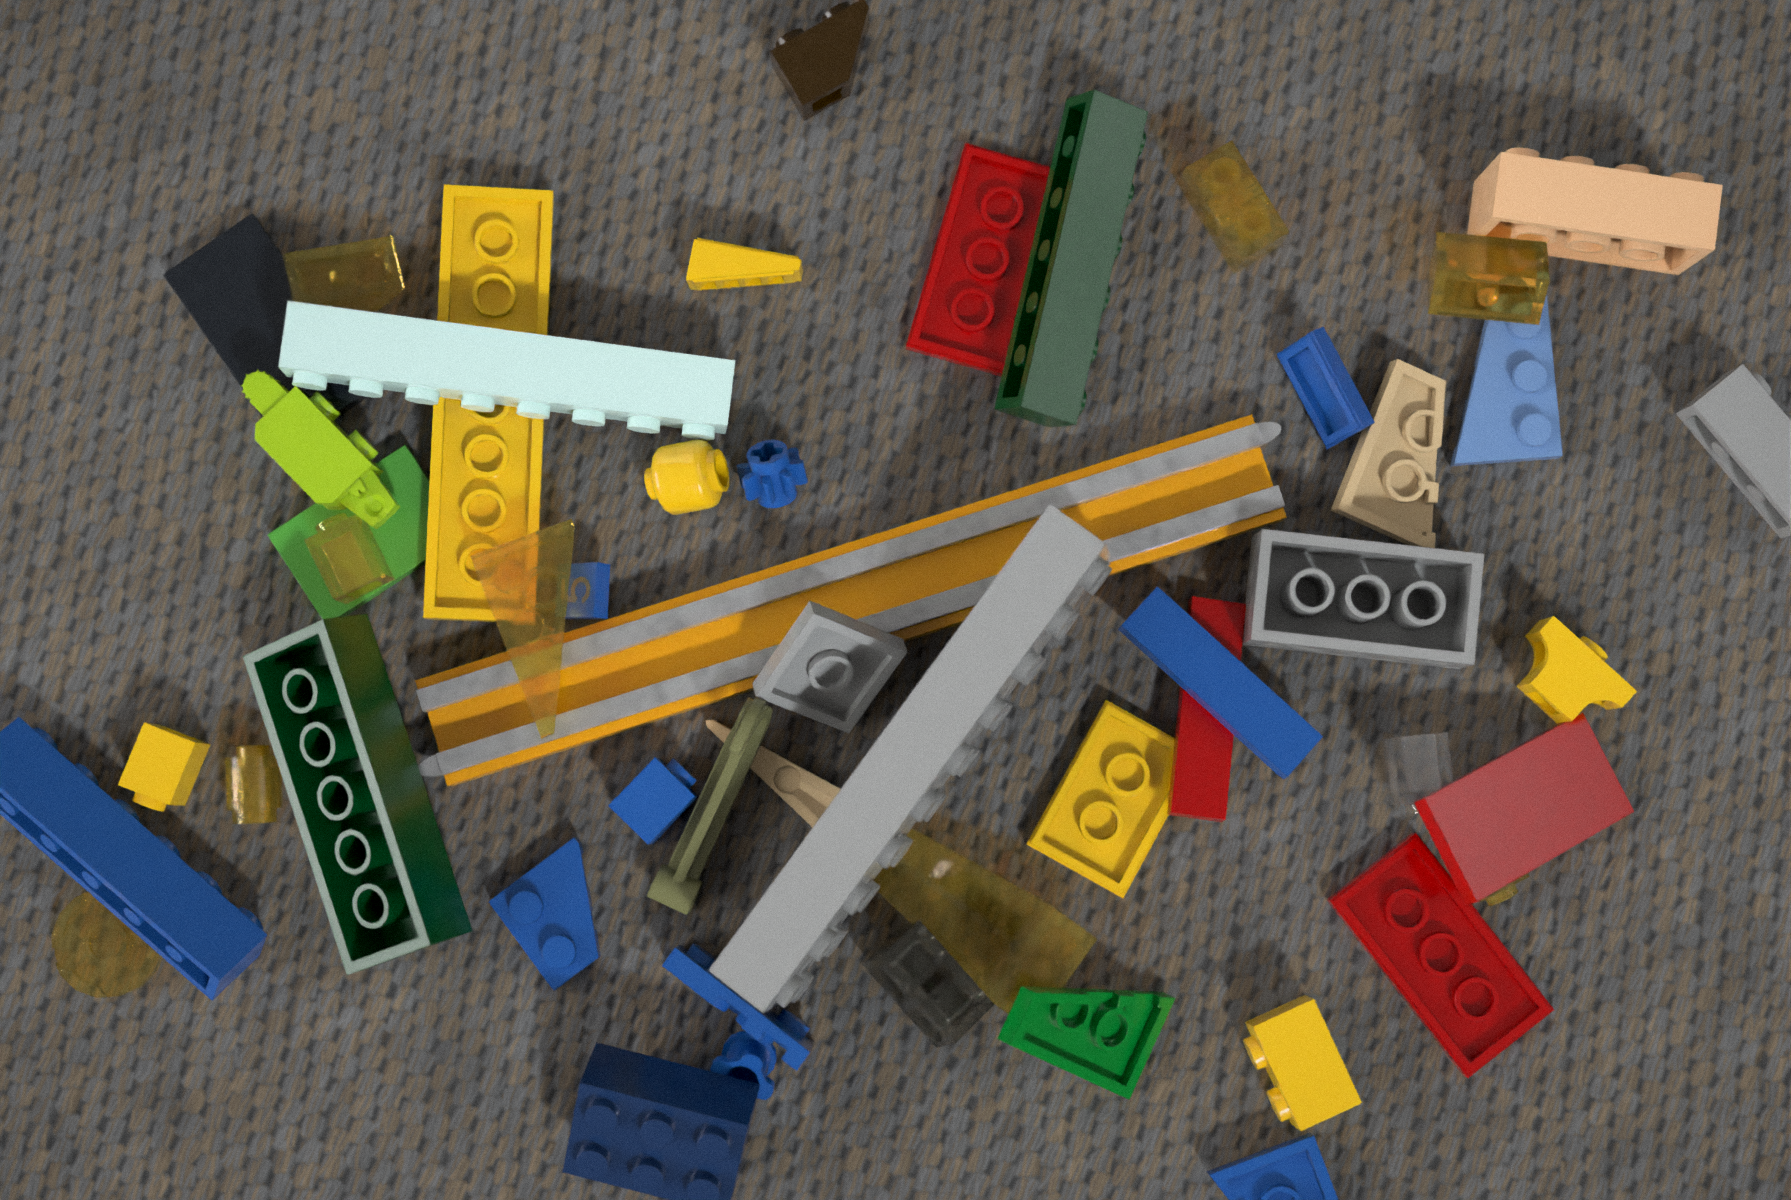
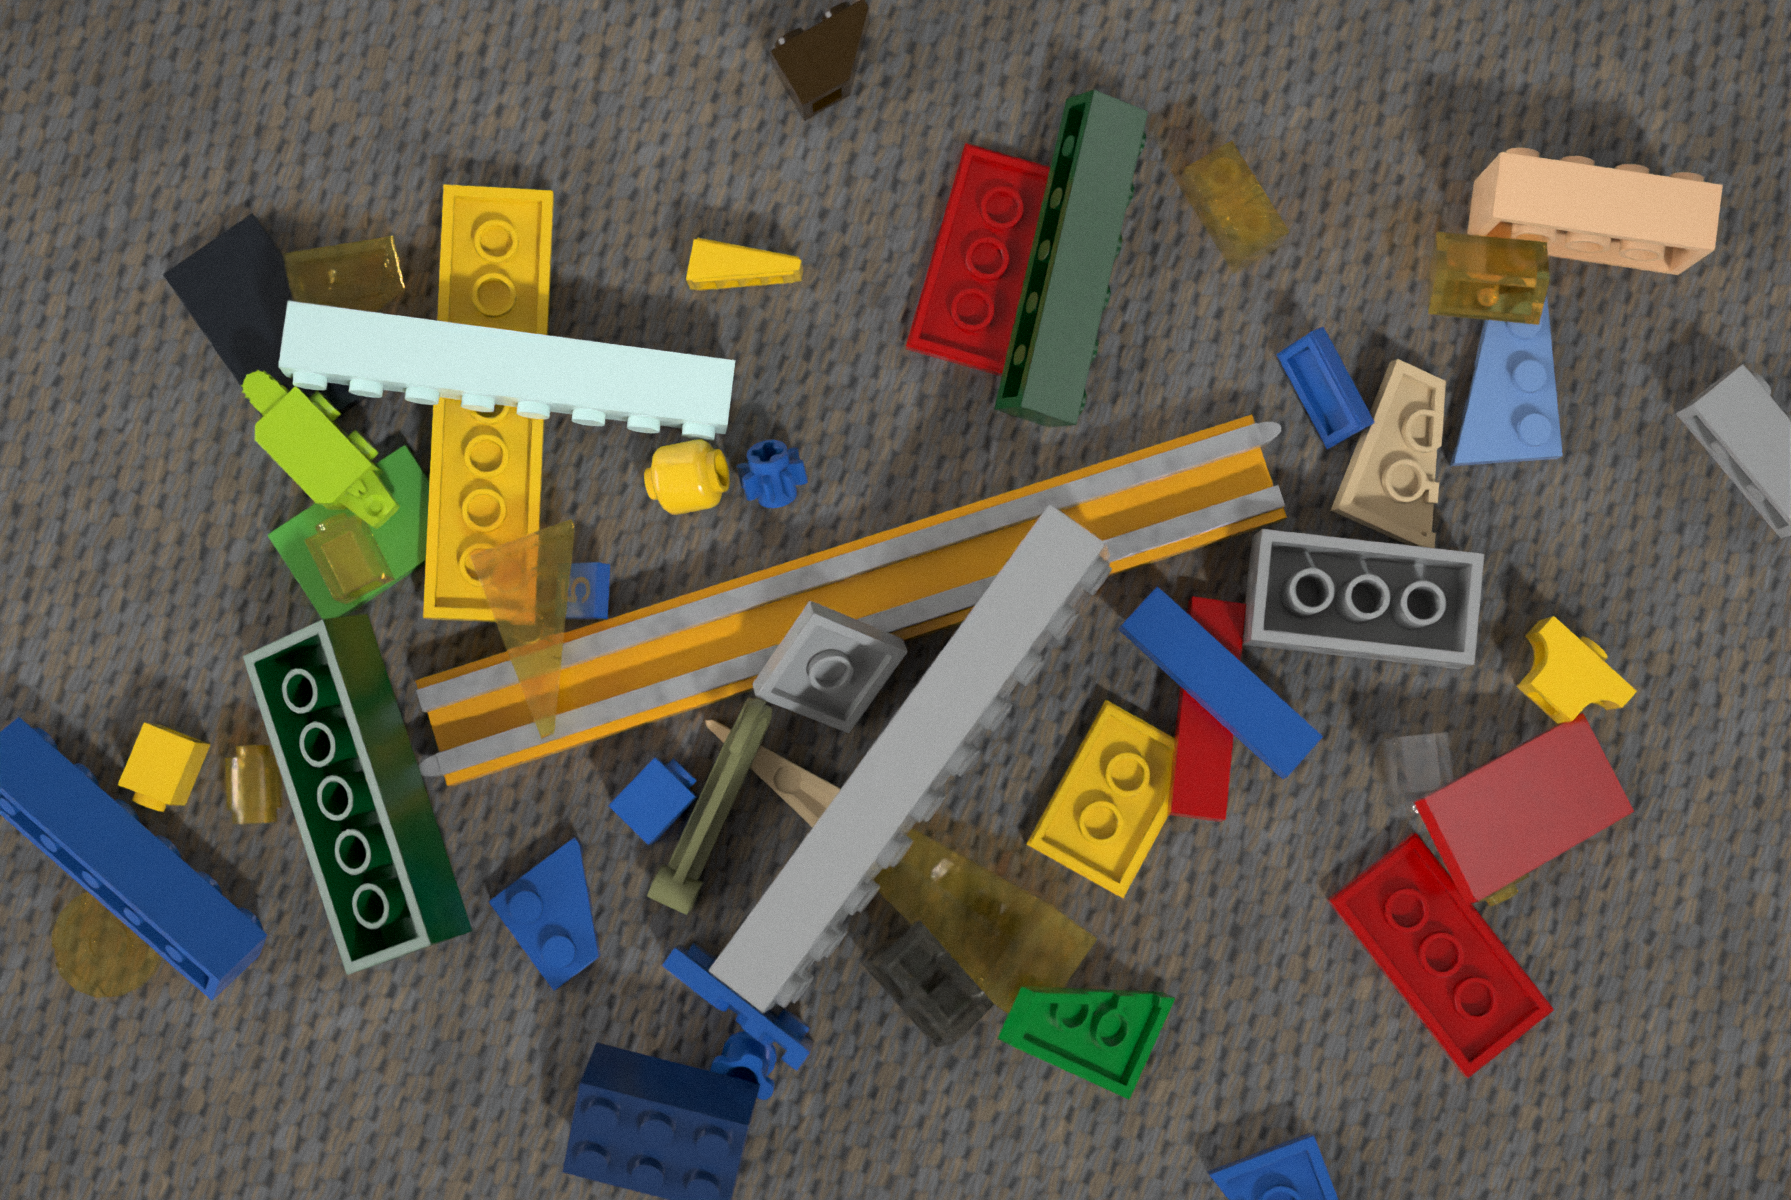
yellow brick [1243,995,1362,1131] -> none

